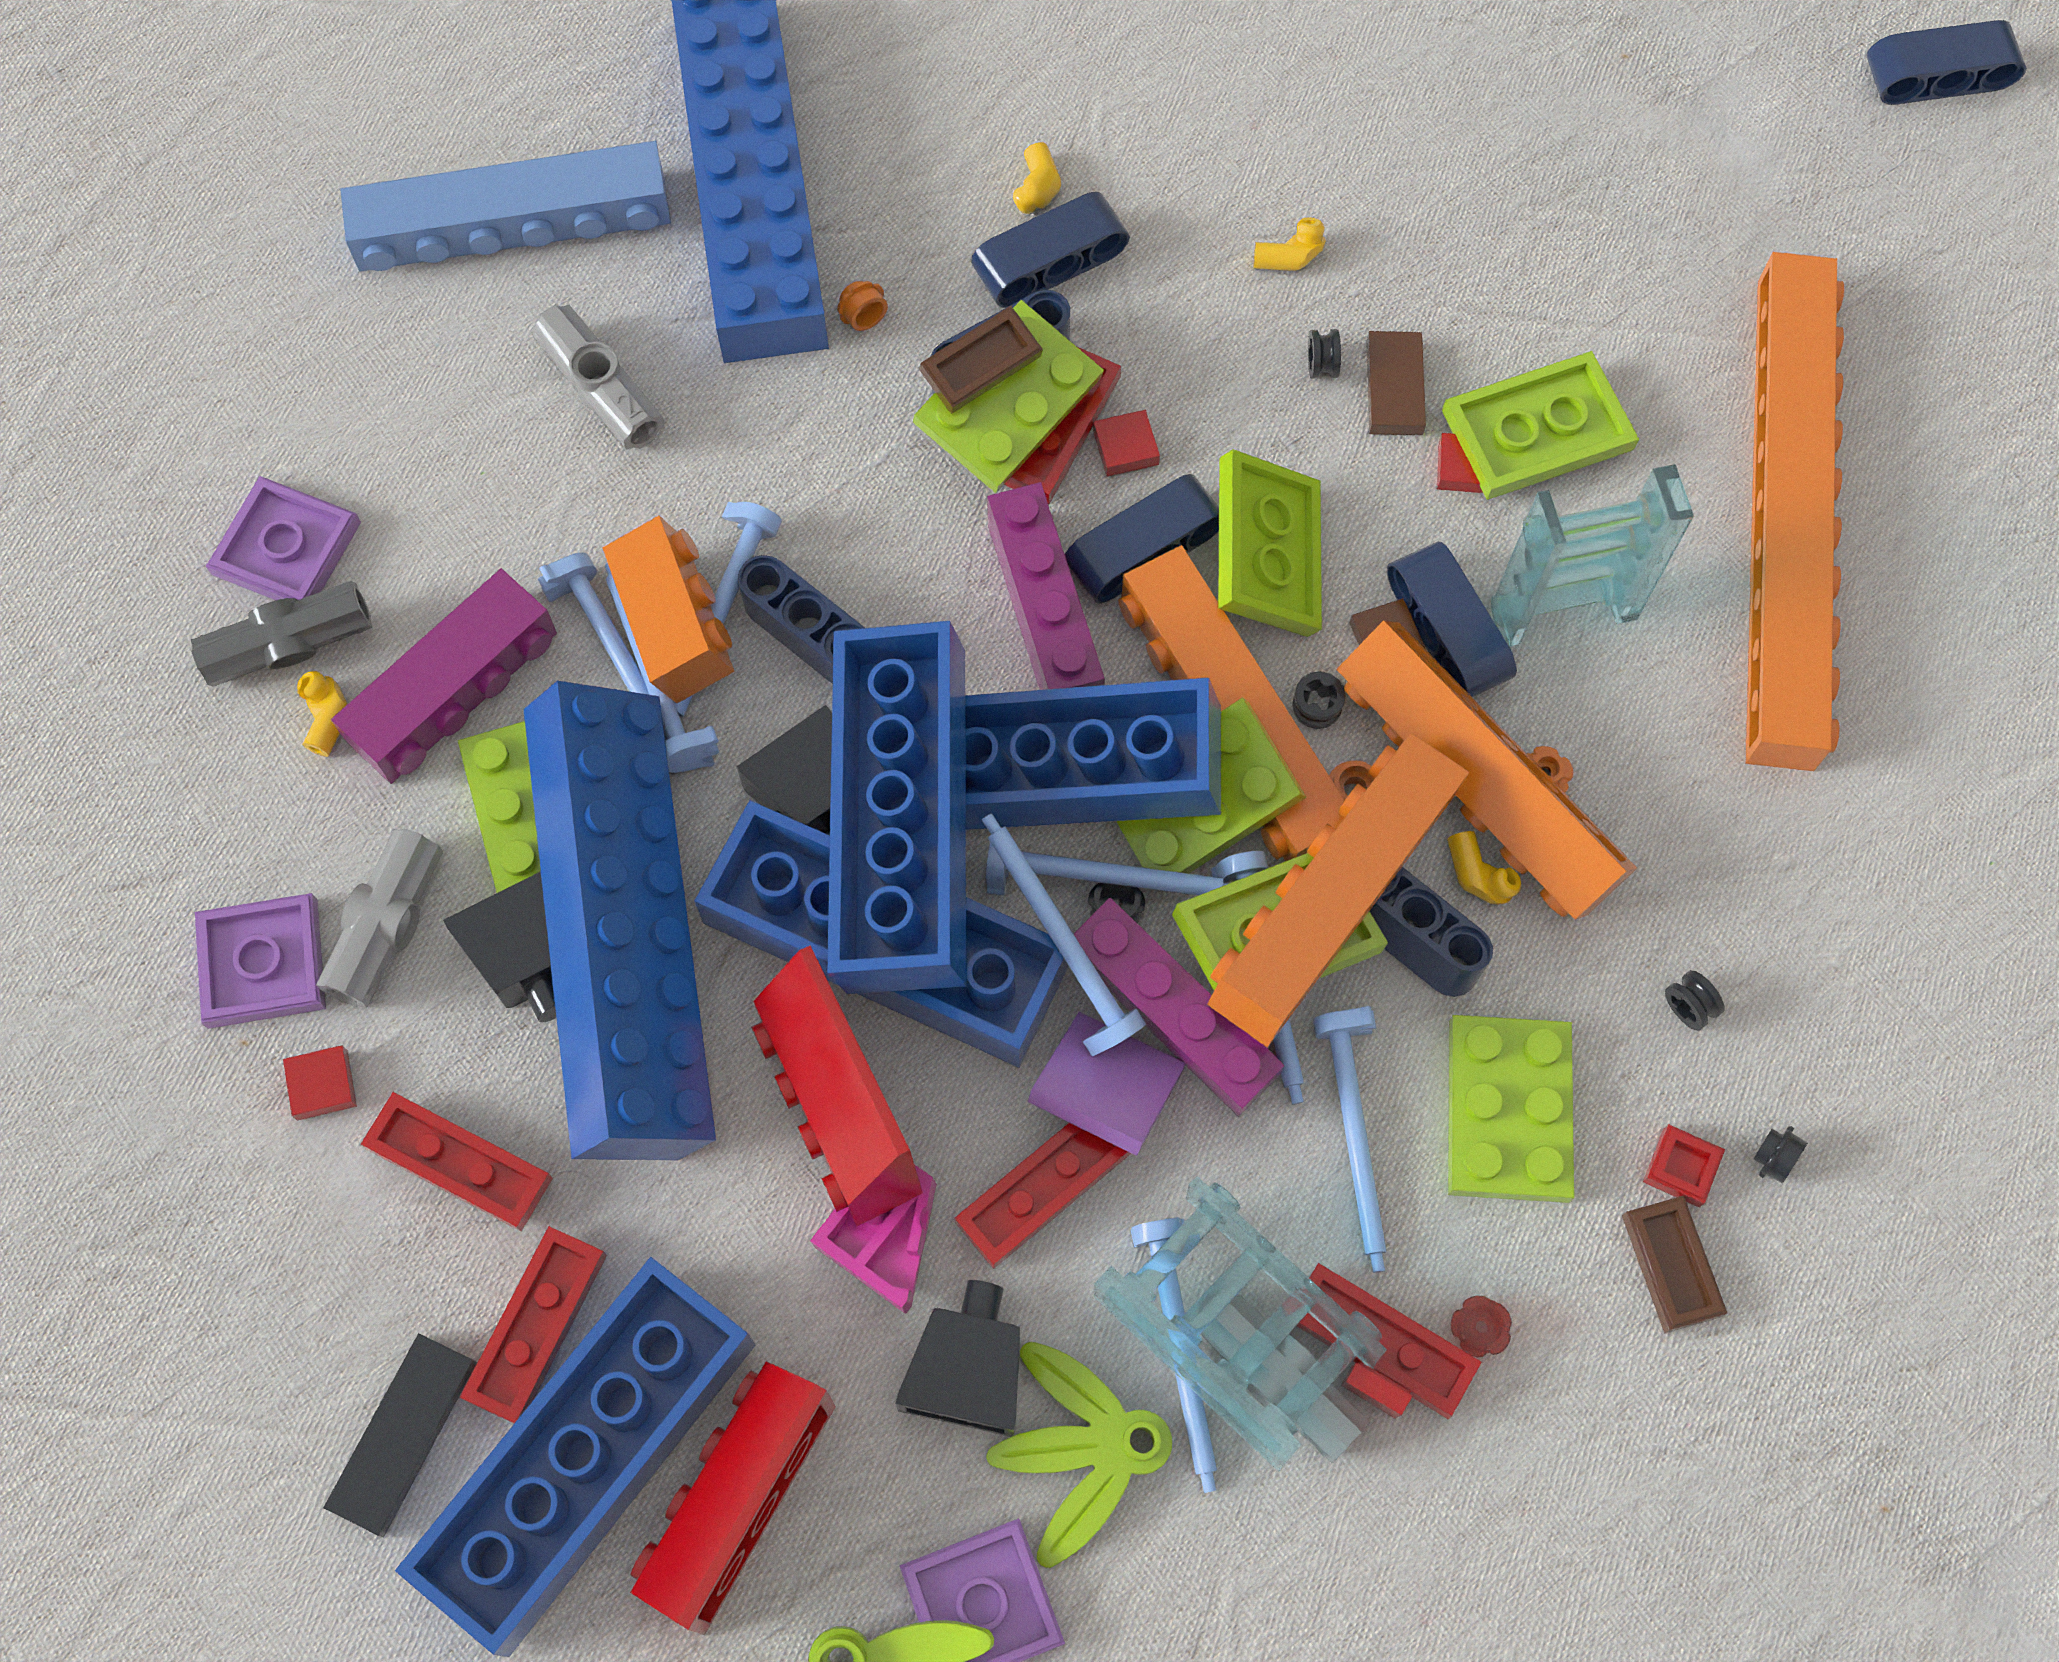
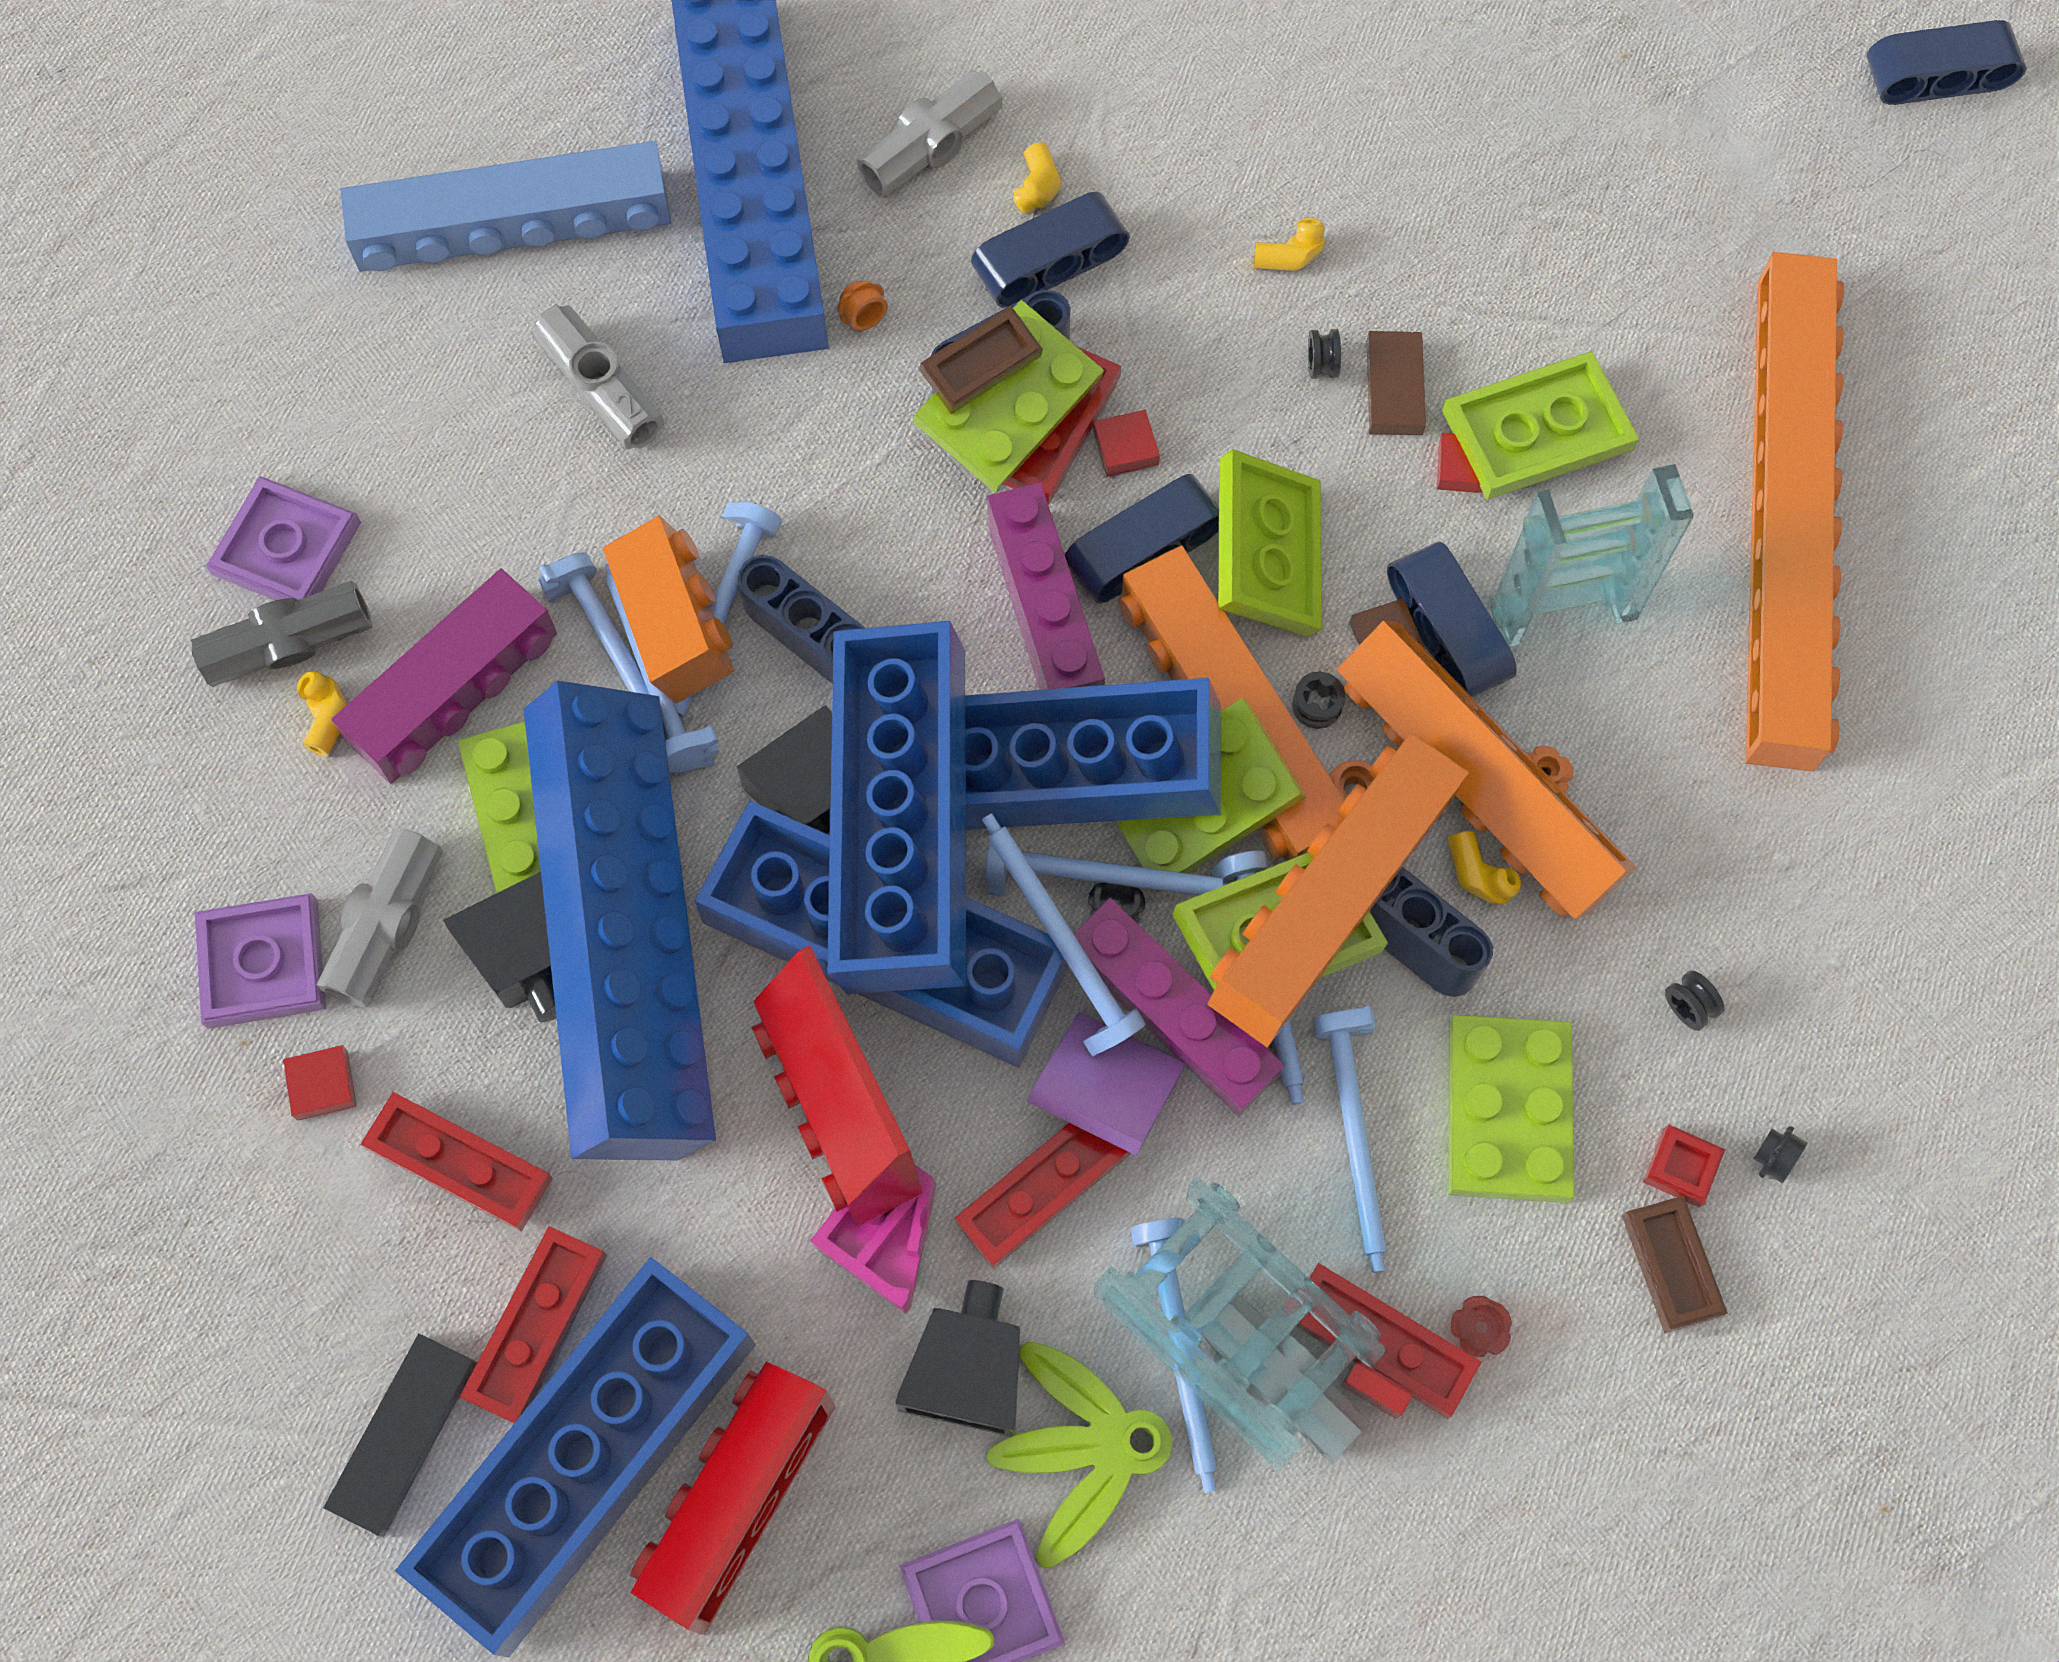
none -> light grey piece [857,70,1003,196]

